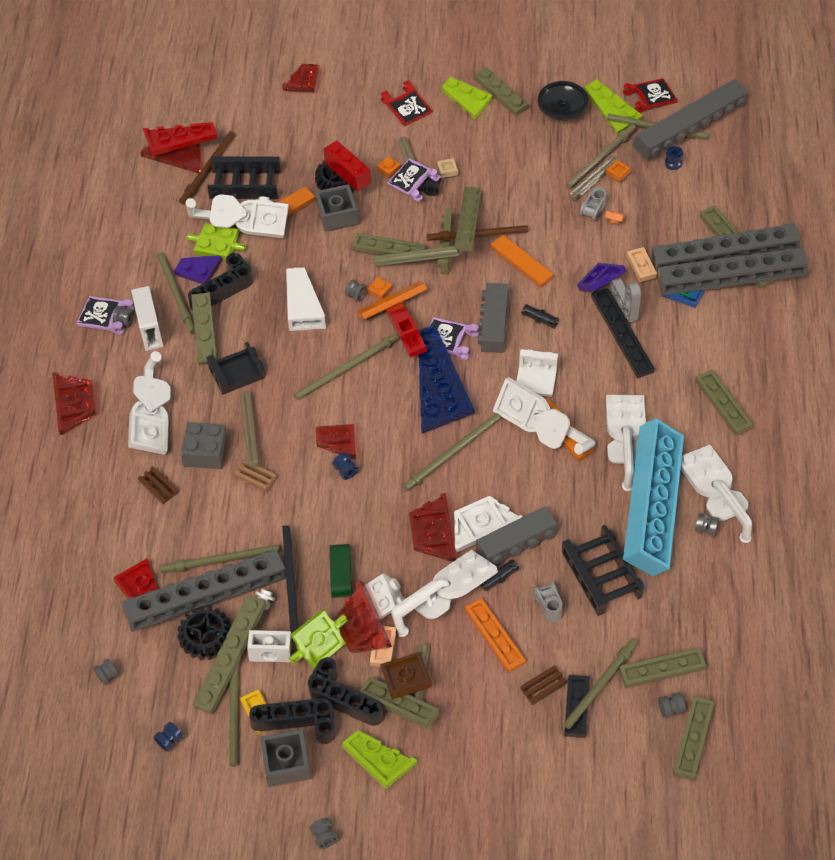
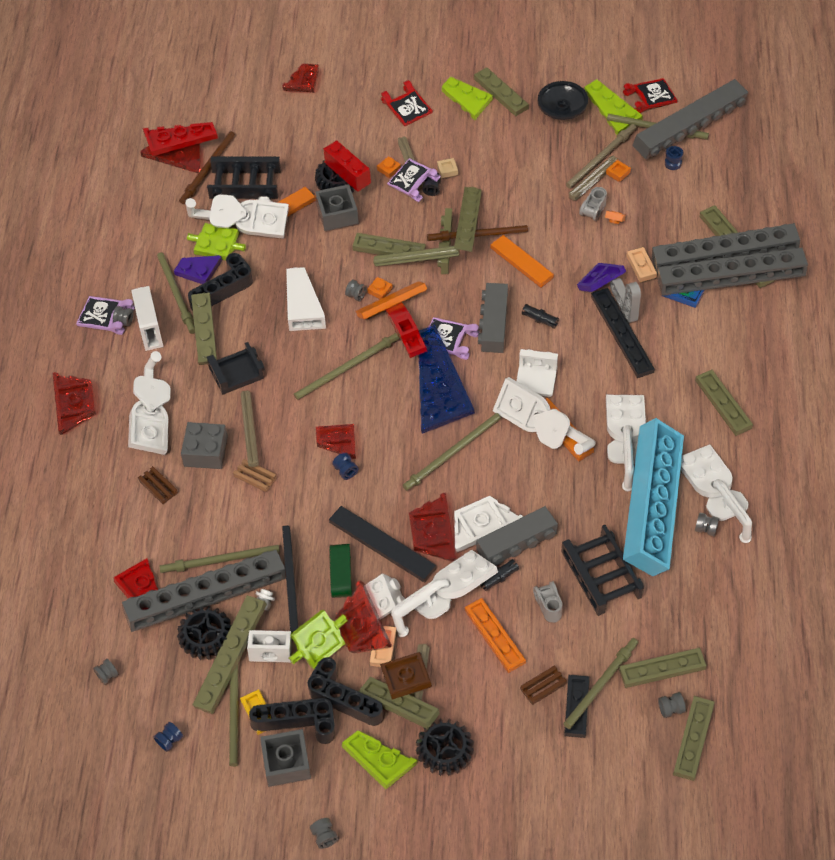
none -> black tile [329,506,436,583]
none -> black gear [416,718,474,776]

